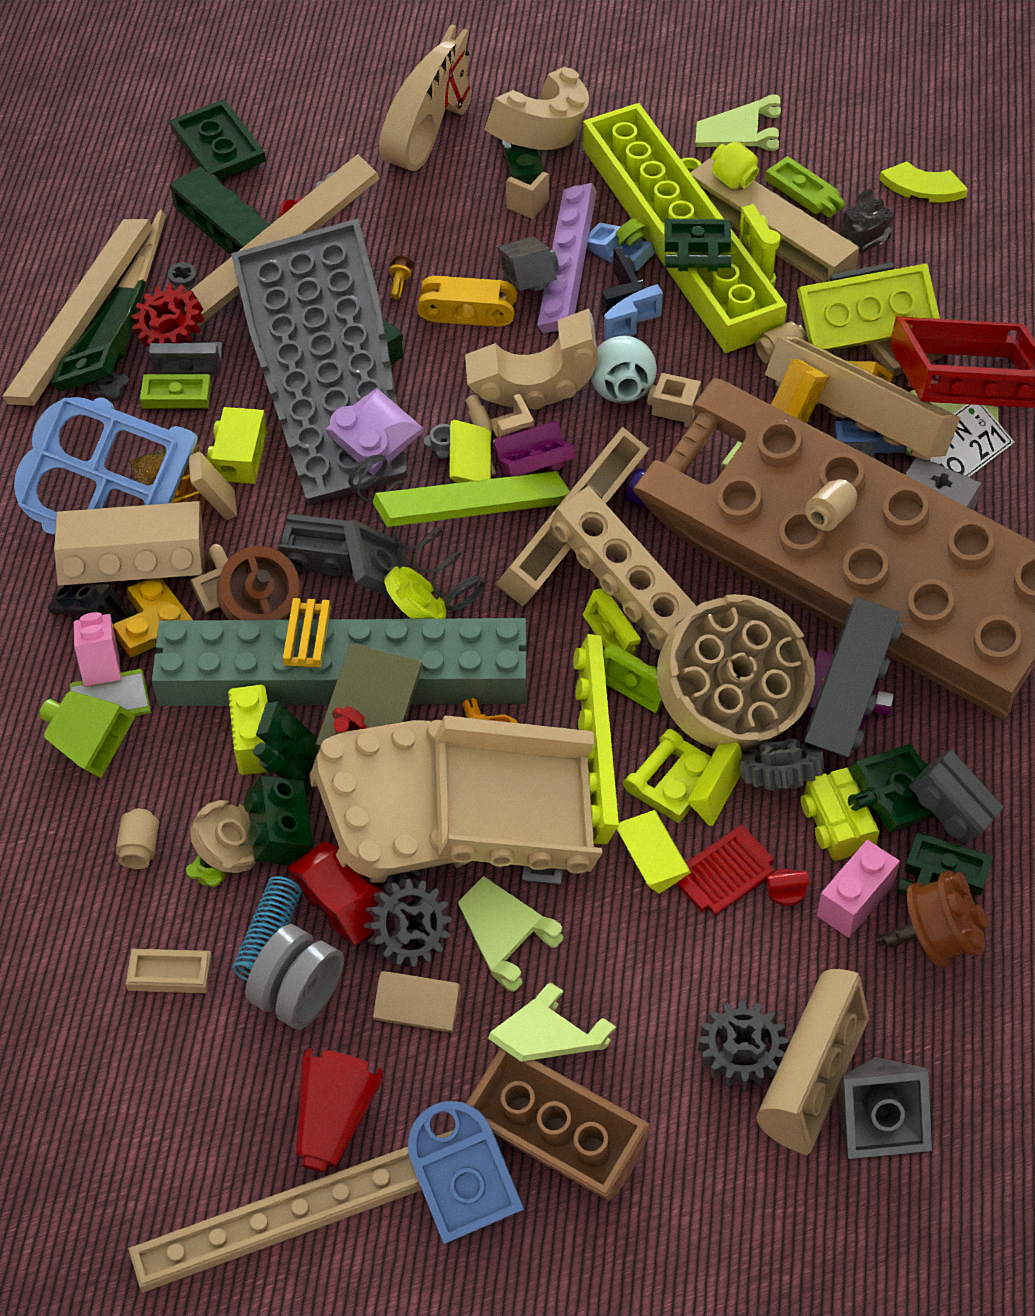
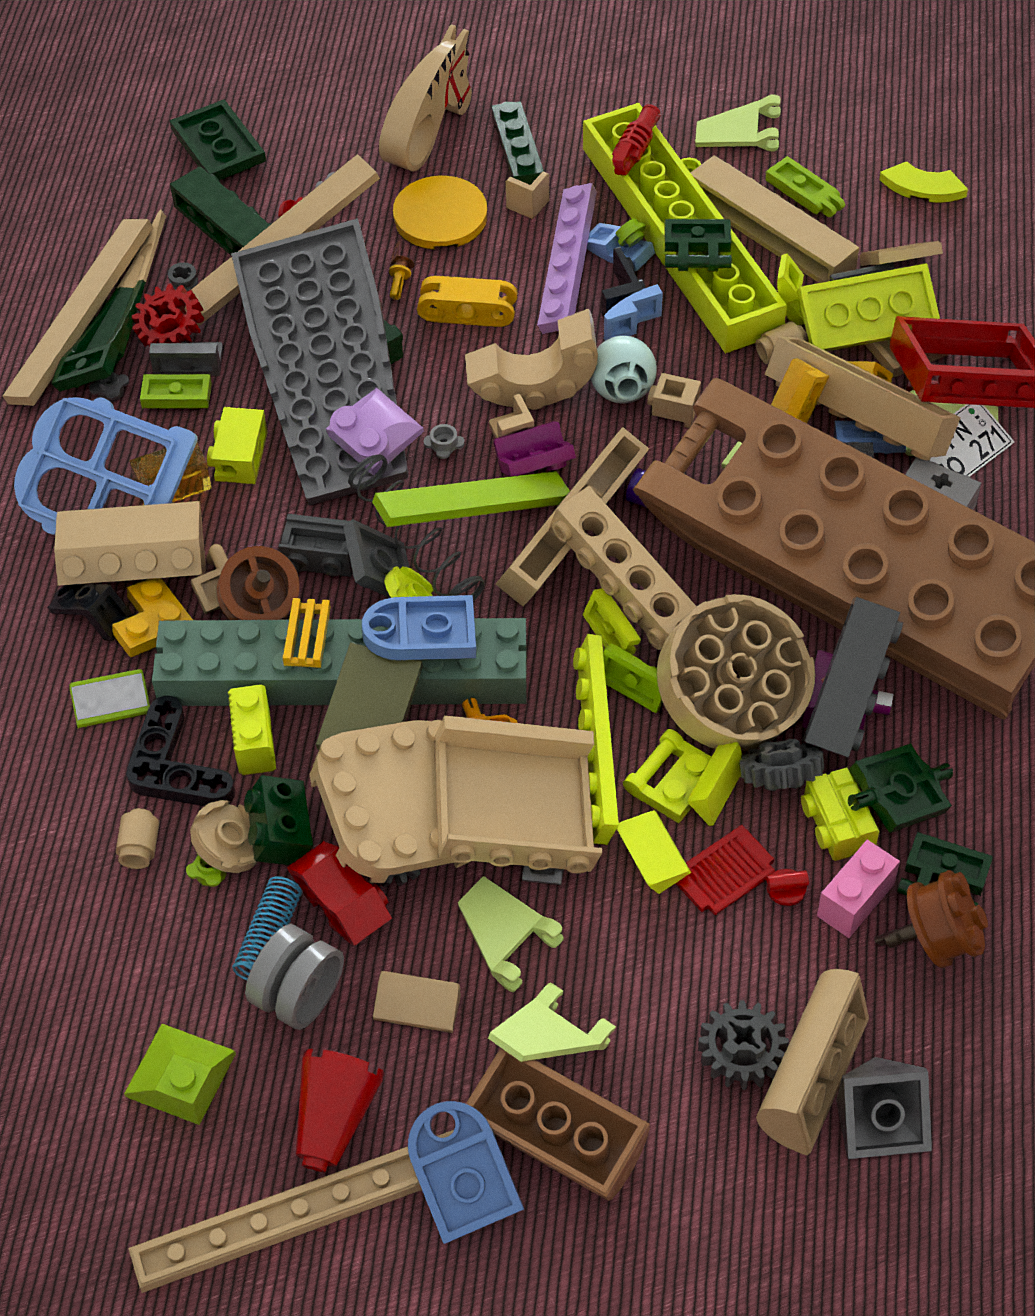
lime torso [39,691,136,778] -> none
bright pink brick [74,612,121,687] -> none
tan tile [126,949,212,993] -> none
tan tile [189,451,237,520] -> none
dark green plate [253,701,319,796] -> none
red plate [332,706,367,735] -> none
dark grey gear [364,879,452,966] -> none
neon yellow slope [449,420,491,483] -> none
tan animal [465,395,496,477] -> none
tan brick [484,67,589,150] -> none
dark grey brick [497,236,559,291] -> none
neon yellow head [711,141,759,190] -> none
neon yellow plate [739,204,781,287] -> none
tan brick [805,479,857,531] -> none
clear smoke brick [841,189,894,254] -> none
dark grey brick [909,749,1004,845] -> none
none -> lime slope [124,1024,236,1125]
none -> black beam [126,696,235,806]
none -> medium blue plate [362,595,476,660]
none -> yellow tile [393,176,487,249]
none -> red hinge [612,104,661,176]
none -> neon yellow slope [777,253,804,325]
none -> tan tile [860,241,943,266]

